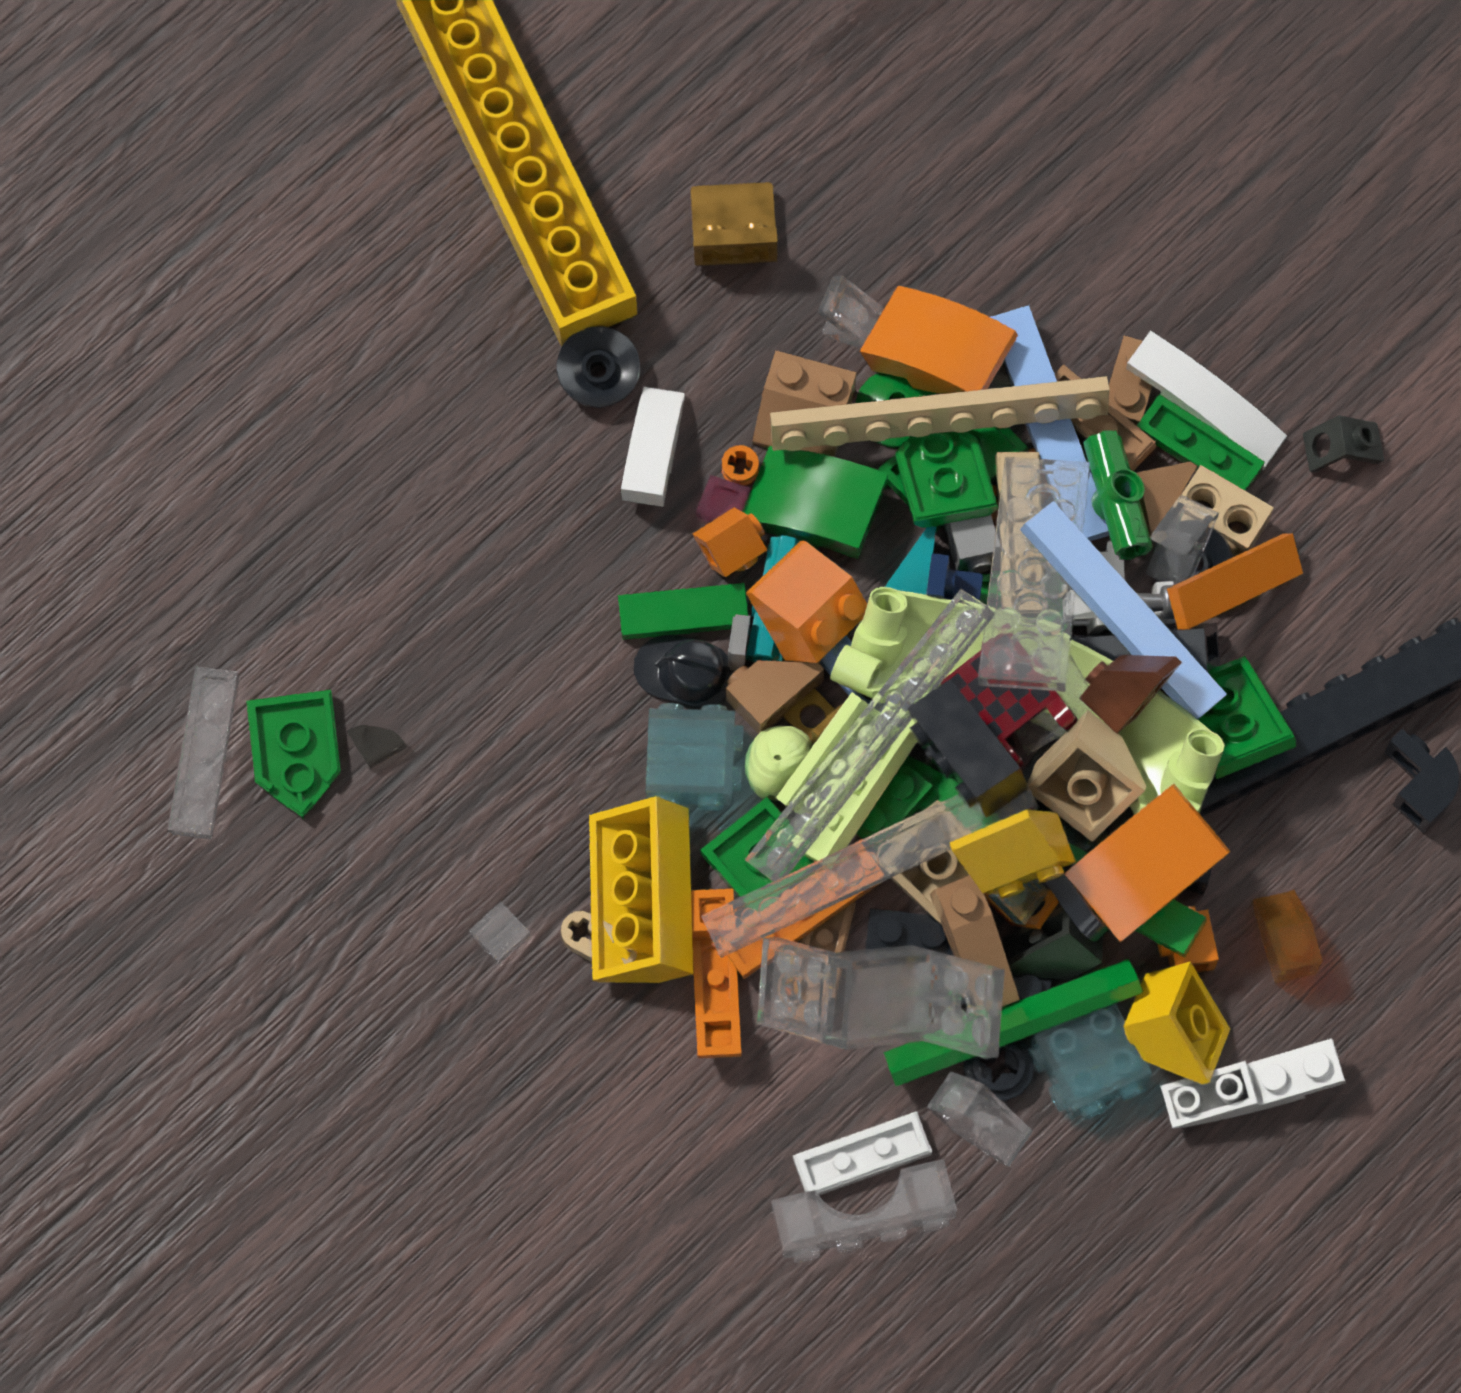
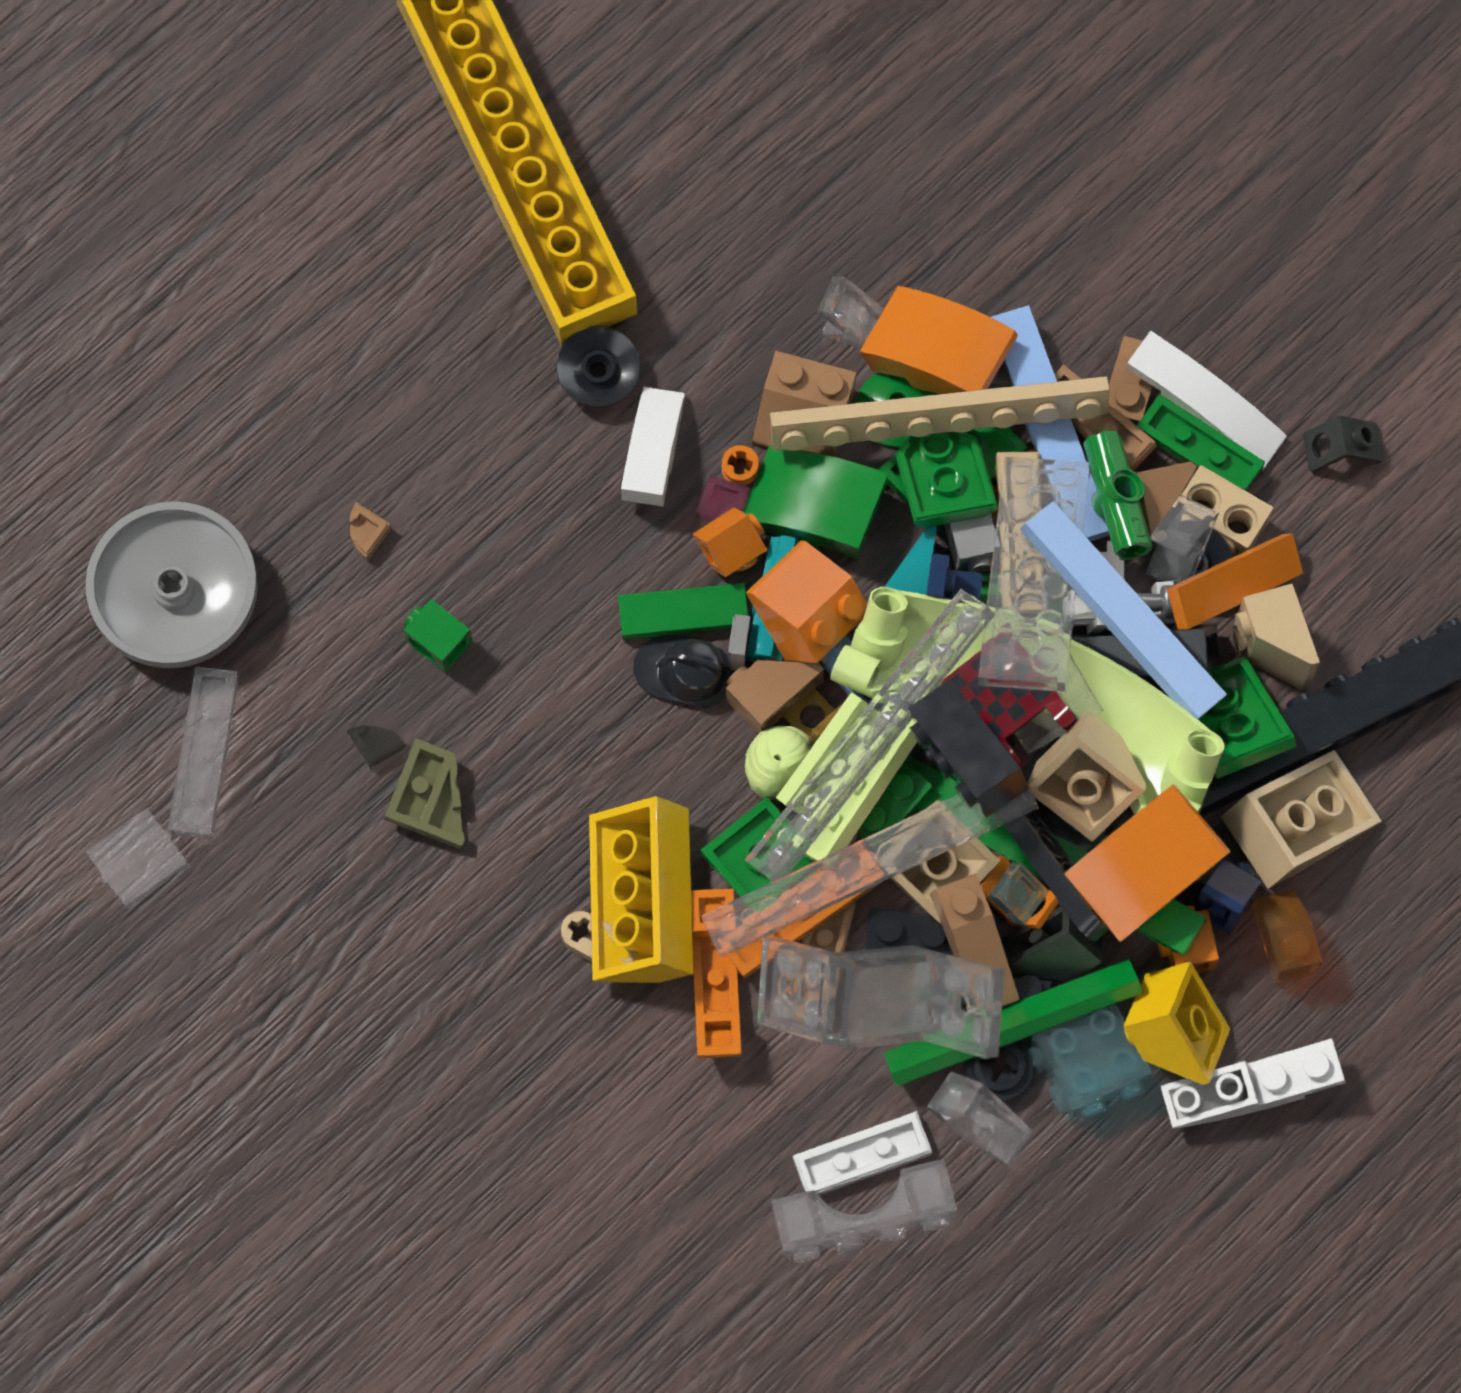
green tile [246,690,341,819] -> none
clear tile [469,902,531,964] -> none
clear light blue brick [646,703,744,811] -> none
pearl gold bracket [691,182,777,266] -> none
yellow slope [949,809,1075,899] -> none
copper slope [1079,655,1182,734] -> none
black brick [1384,729,1459,834] -> none
none -> clear piece [85,808,188,908]
none -> light grey dish [86,502,258,668]
none -> medium nougat tile [349,502,392,562]
none -> olive wing [383,738,465,850]
none -> green brick [403,599,473,674]
none -> dark blue slope [1196,859,1262,935]
none -> tan slope [1221,750,1382,889]
none -> tan slope [1231,584,1320,690]

